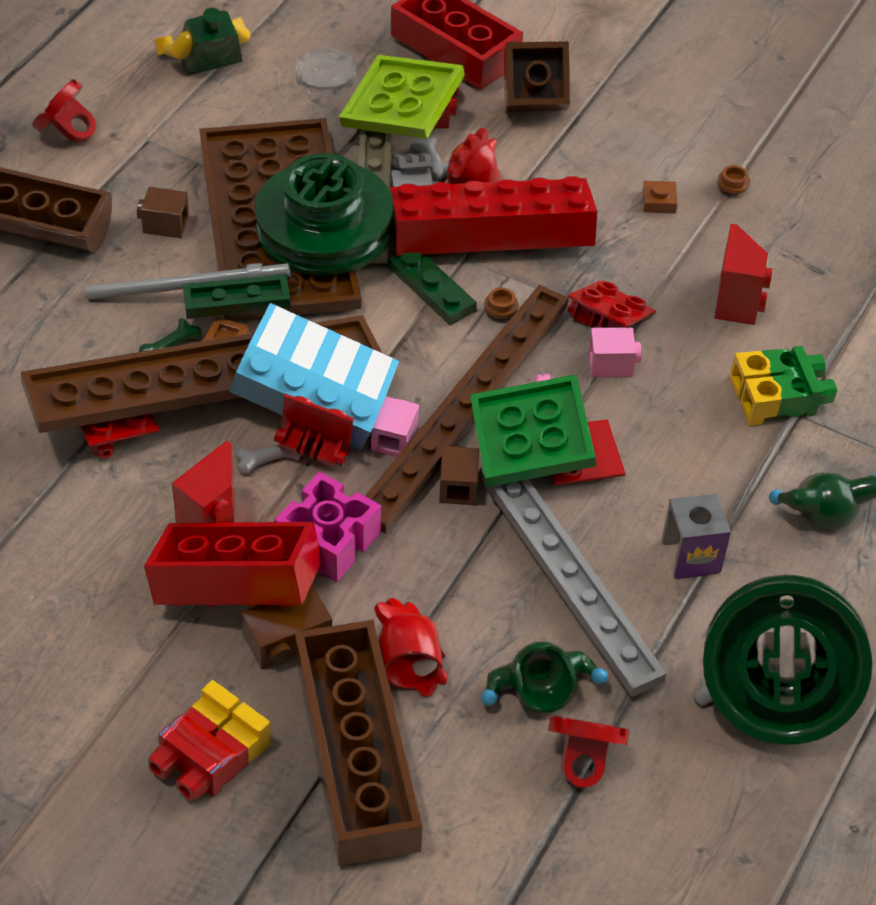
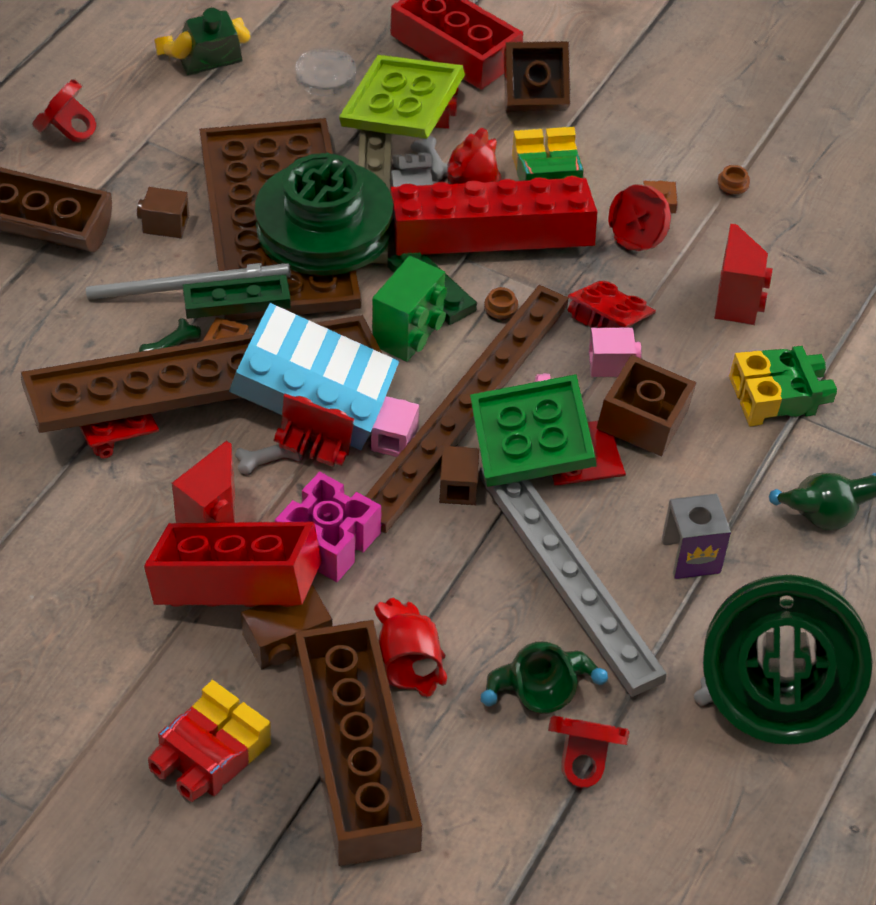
none -> green brick [372,256,447,362]
none -> hips [512,127,584,181]
none -> reddish brown brick [596,355,697,457]
none -> red tile [608,184,672,251]

